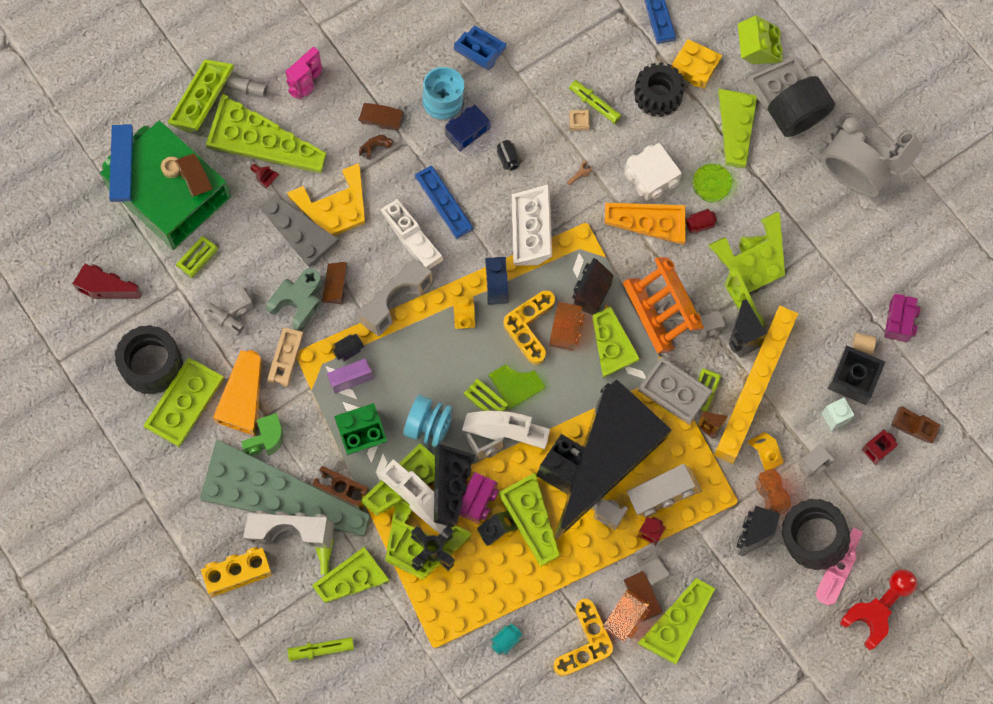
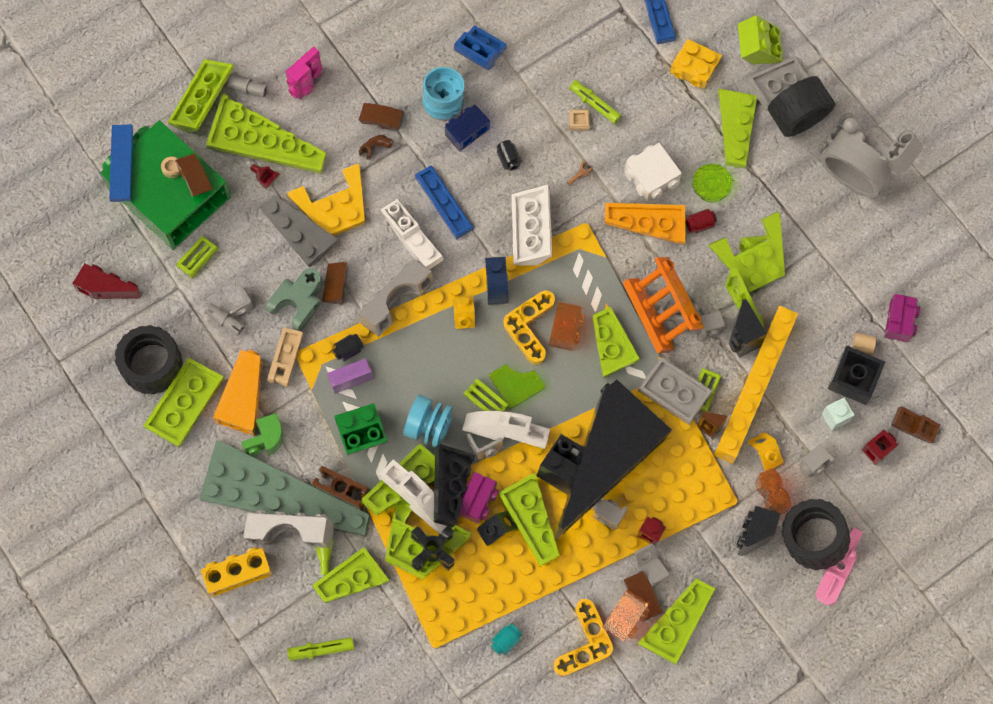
black slope [572,258,614,315] -> none
light grey wedge [627,464,702,518] -> none
black tyre [634,62,685,117] -> none
red piece [839,569,917,651] -> none

